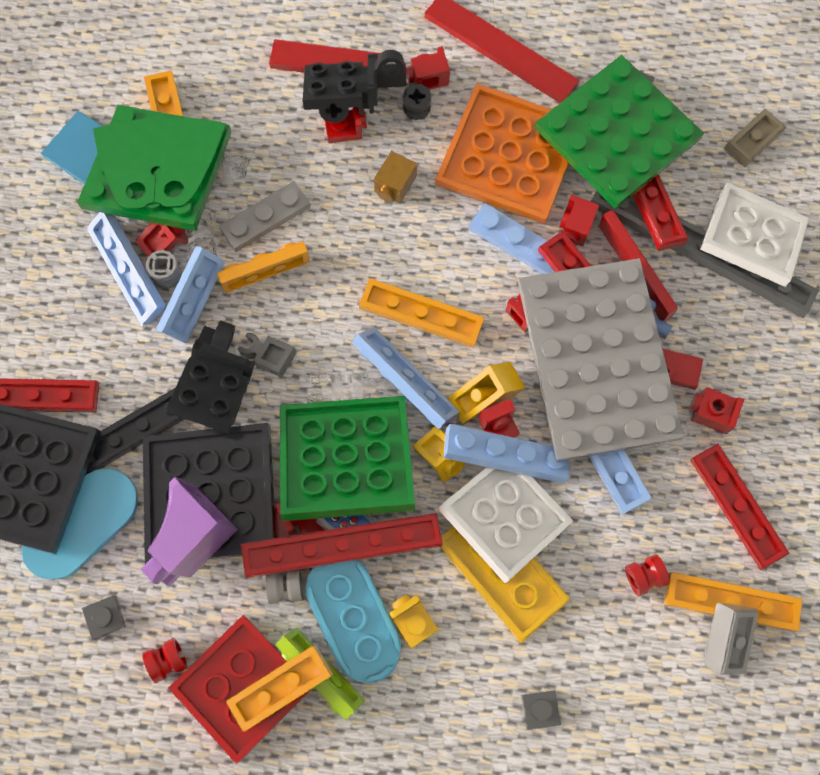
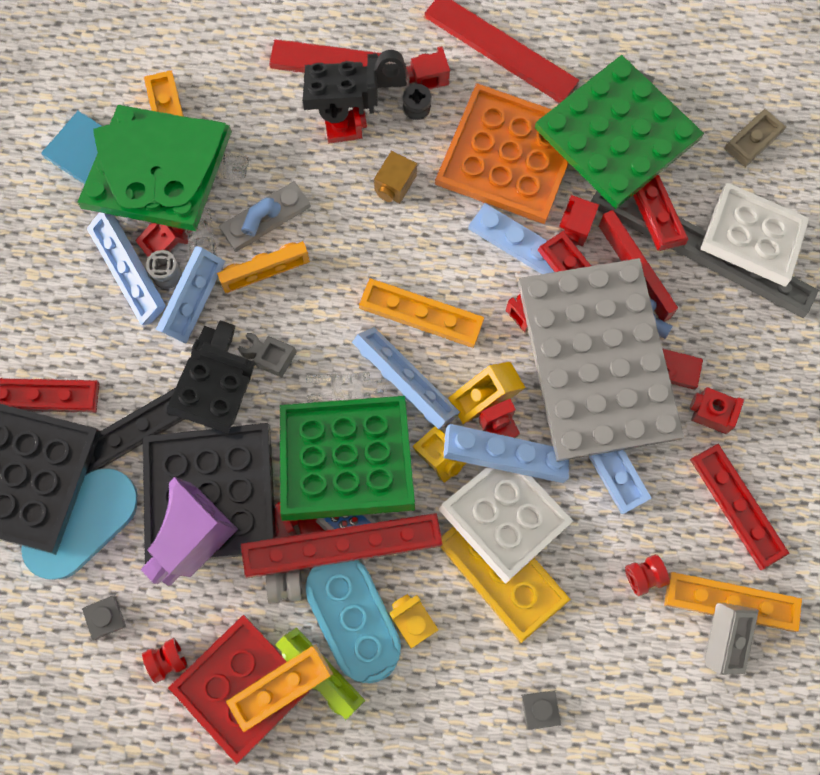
none -> medium blue arm [241,197,281,236]

